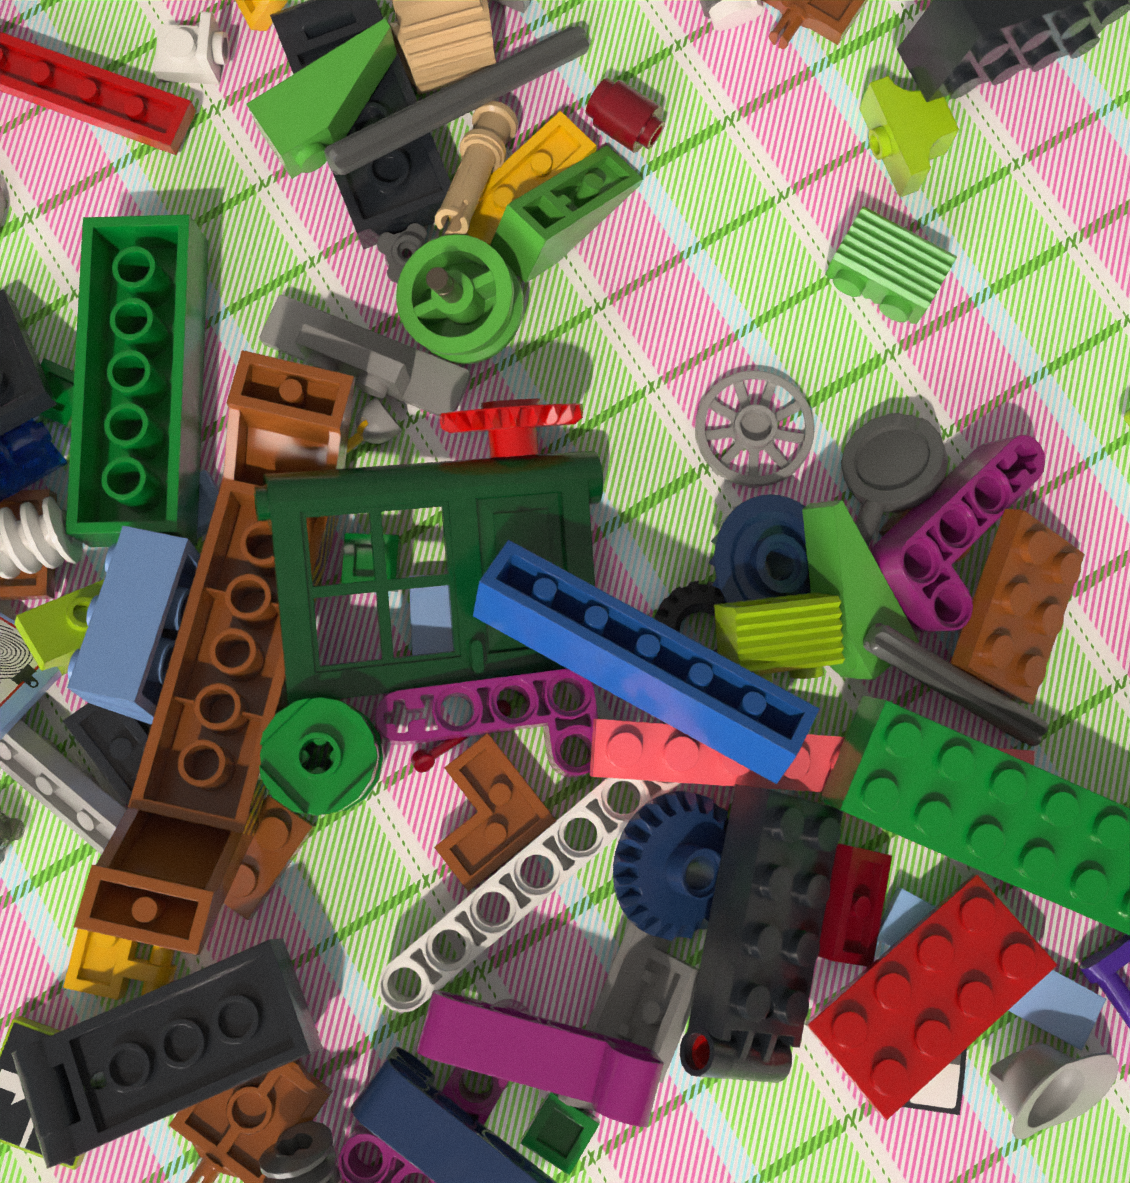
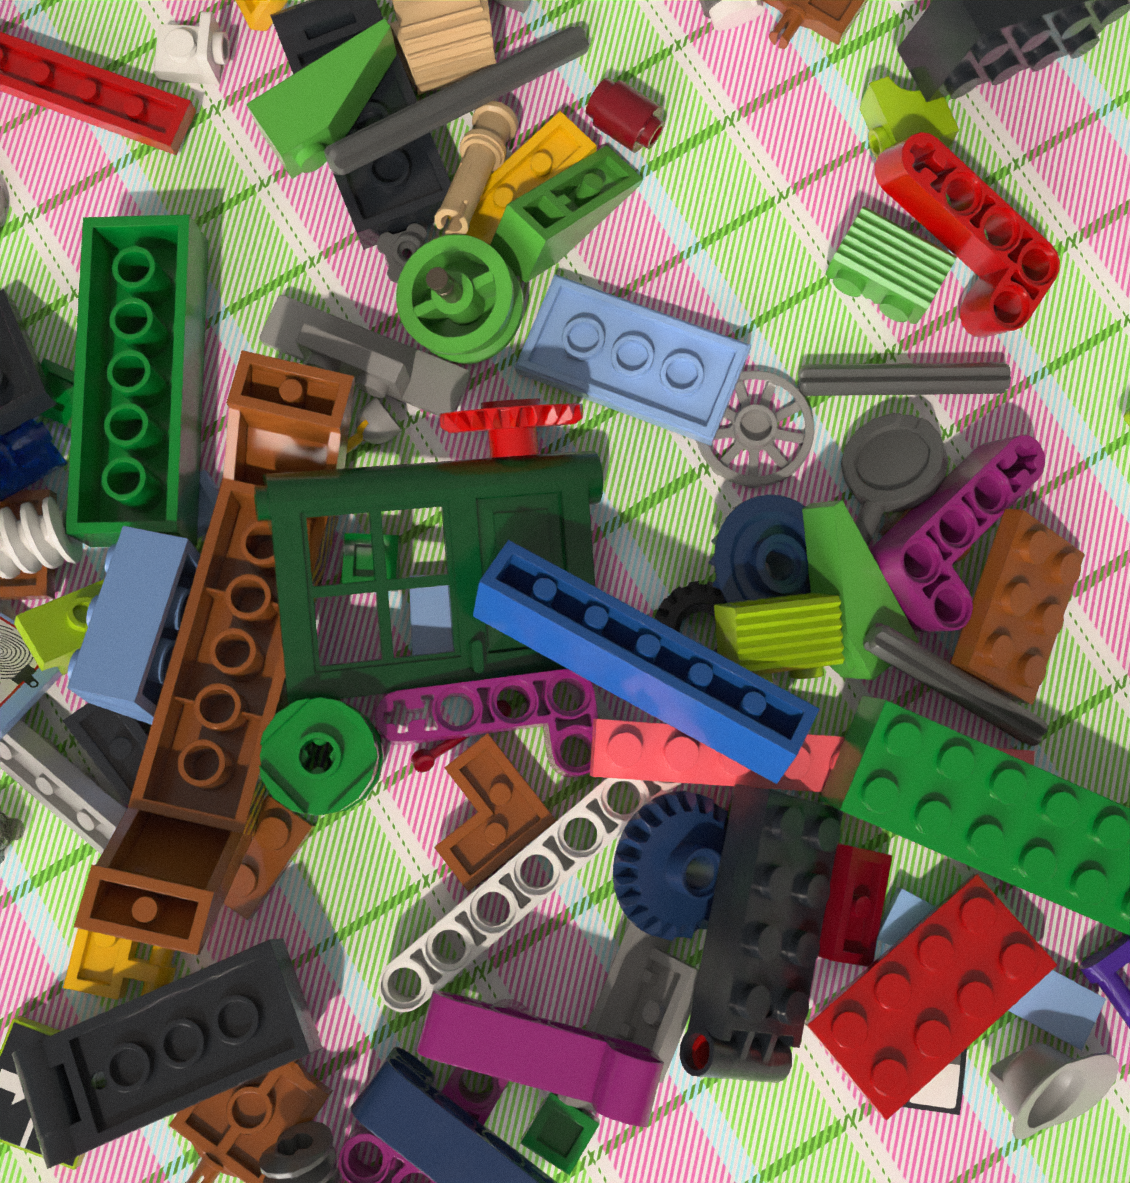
none -> light blue tile [515,274,751,446]
none -> dark grey axle [798,362,1011,396]
none -> red beam [874,132,1060,338]

